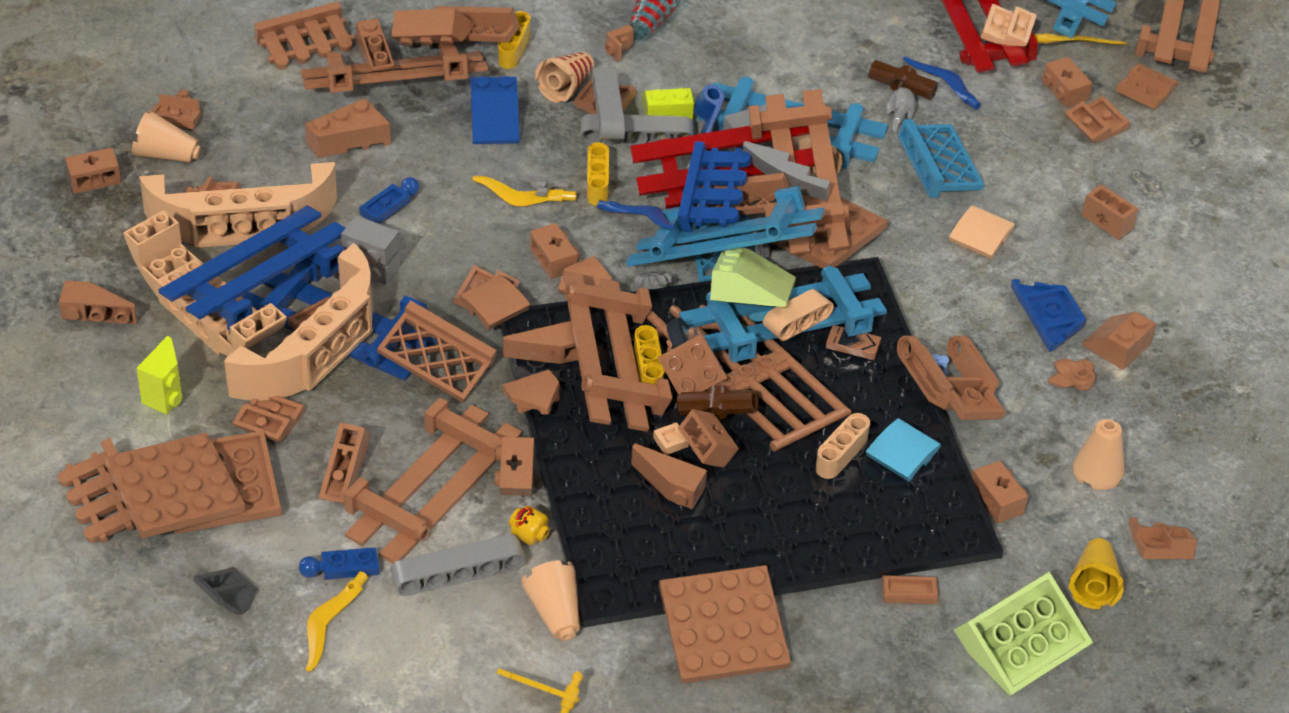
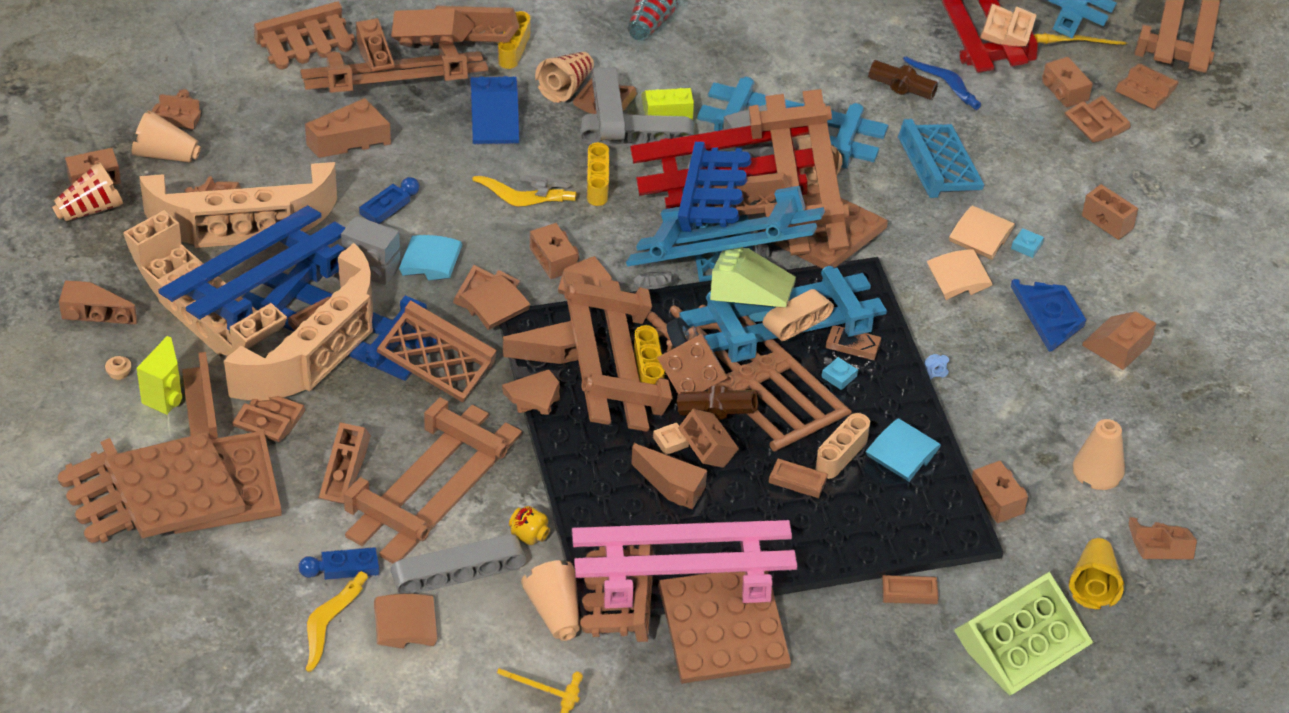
dark grey slope [193,567,257,615] -> none
nougat brick [495,437,534,496] -> none
blue piece [597,200,675,229] -> none
nougat bracket [605,24,634,62] -> none
blue door [693,84,724,134] -> none
light grey slope [743,141,830,202] -> none
light grey piece [886,87,916,133] -> none
nougat plate [897,336,1006,420] -> none
nougat plate [1048,359,1096,391] -> none
none -> light nougat cone [52,162,123,221]
none -> light nougat plate [105,356,131,380]
none -> nougat fence [182,352,218,439]
none -> nougat slope [374,594,437,649]
none -> medium azure slope [399,235,462,280]
none -> bright pink fence [572,520,797,608]
none -> nougat fence [580,544,654,642]
none -> nougat tile [769,459,828,498]
none -> medium azure plate [822,357,858,390]
none -> light nougat slope [927,249,992,300]
none -> medium azure plate [1011,228,1044,258]

